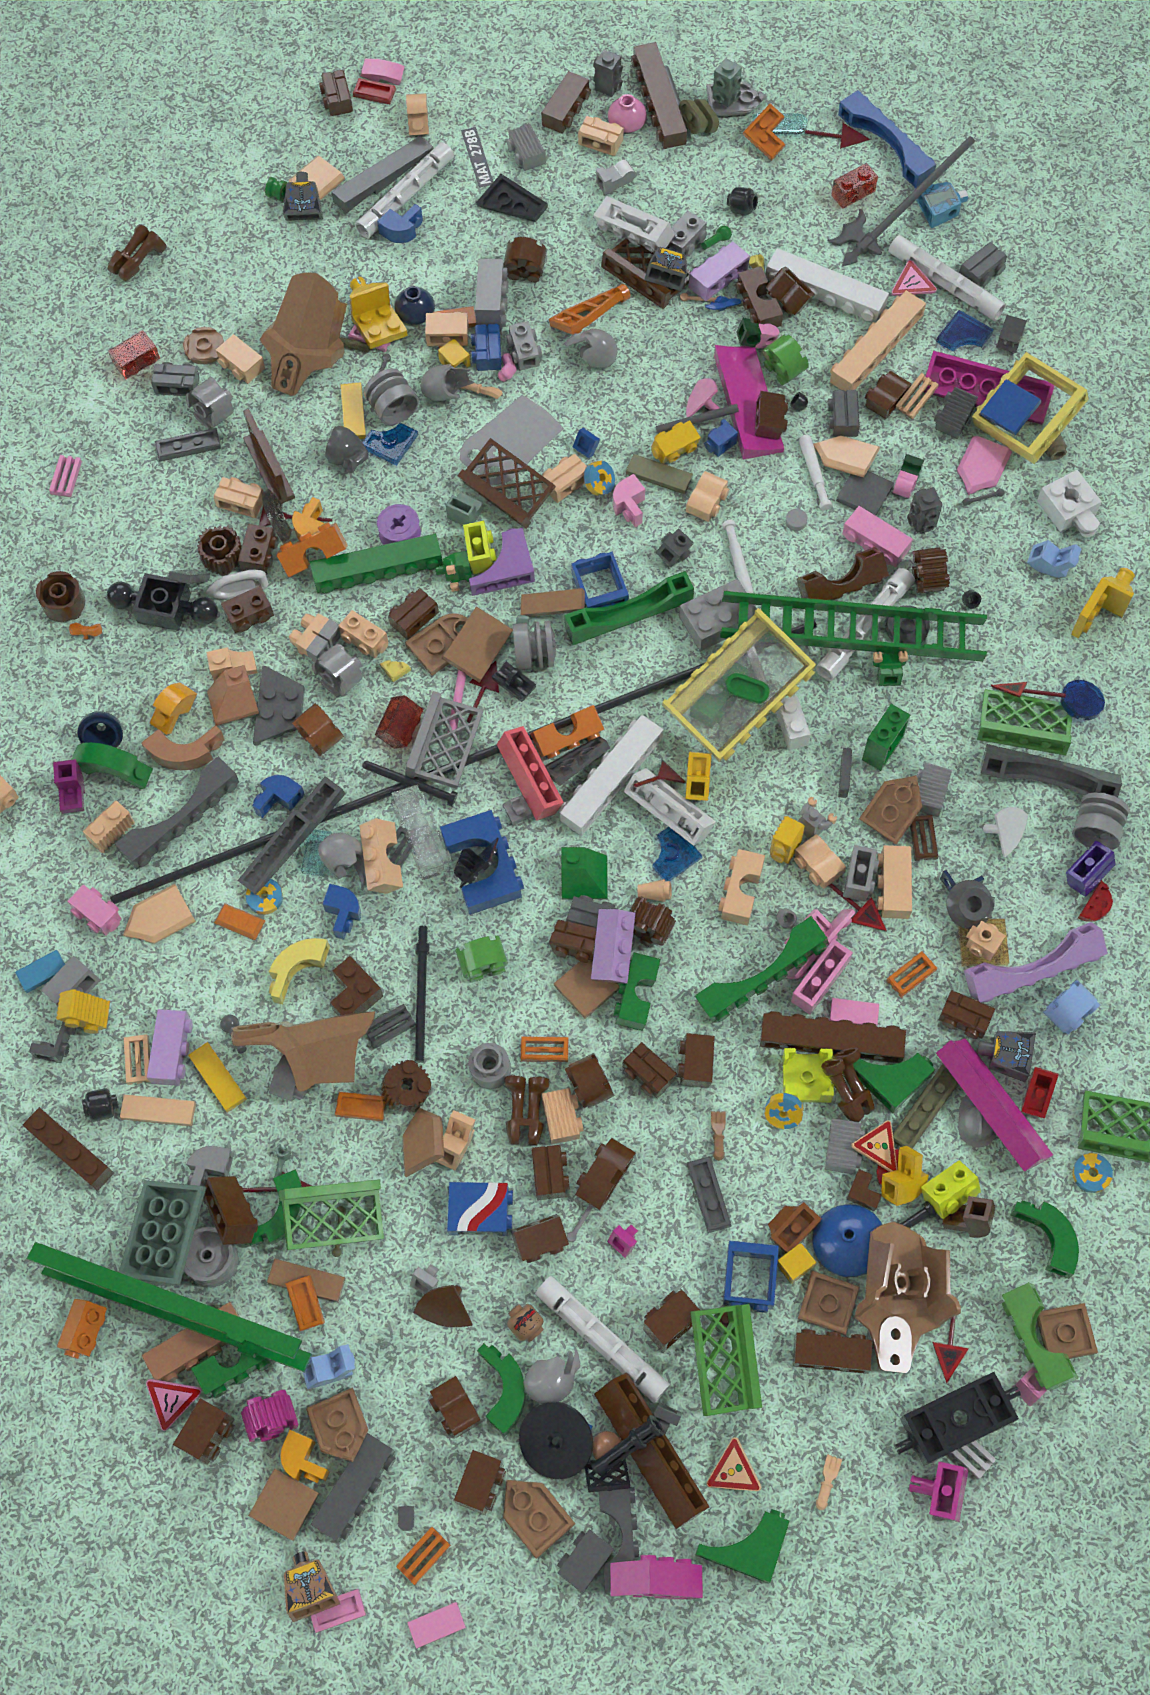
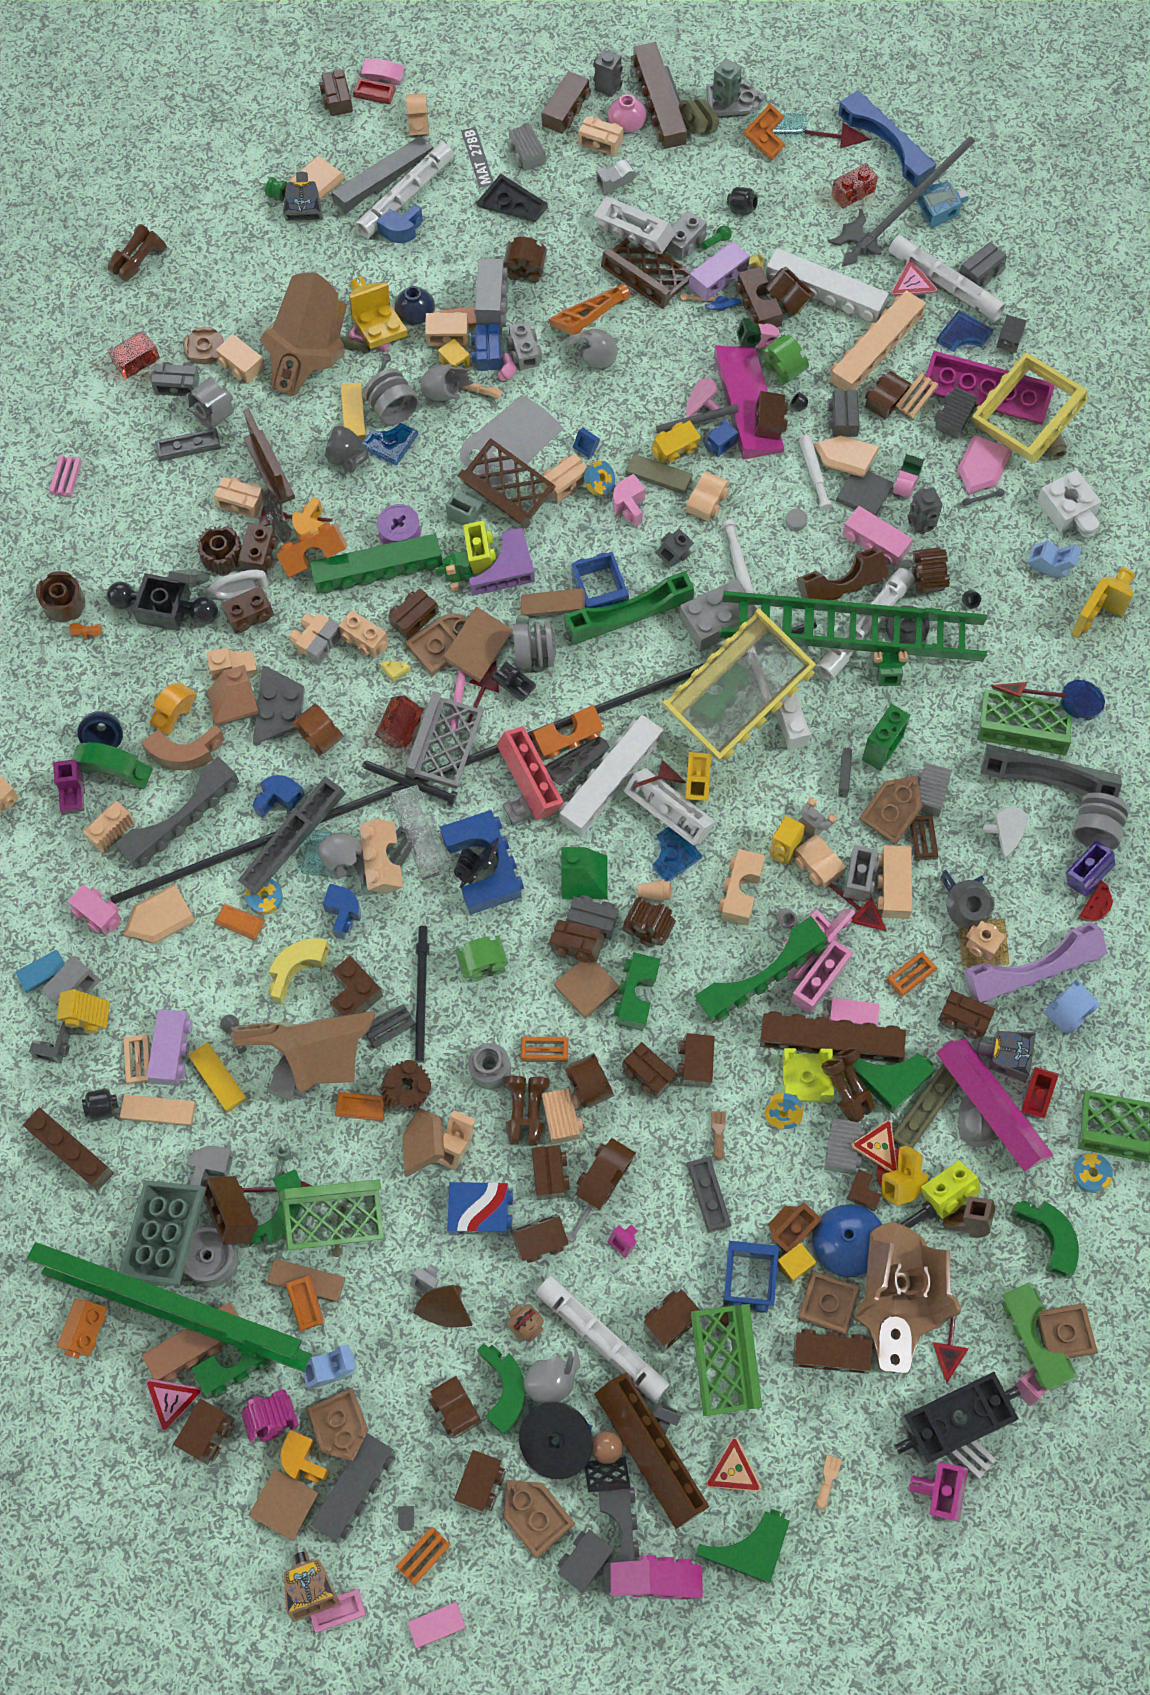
light grey brick [312,643,363,697] -> none
lavender brick [591,909,635,983] -> none
black pin [592,1415,664,1476] -> none
dark grey torso [644,247,687,291] -> none
green tile [725,673,770,704] -> none
blue tile [980,379,1041,435] -> none

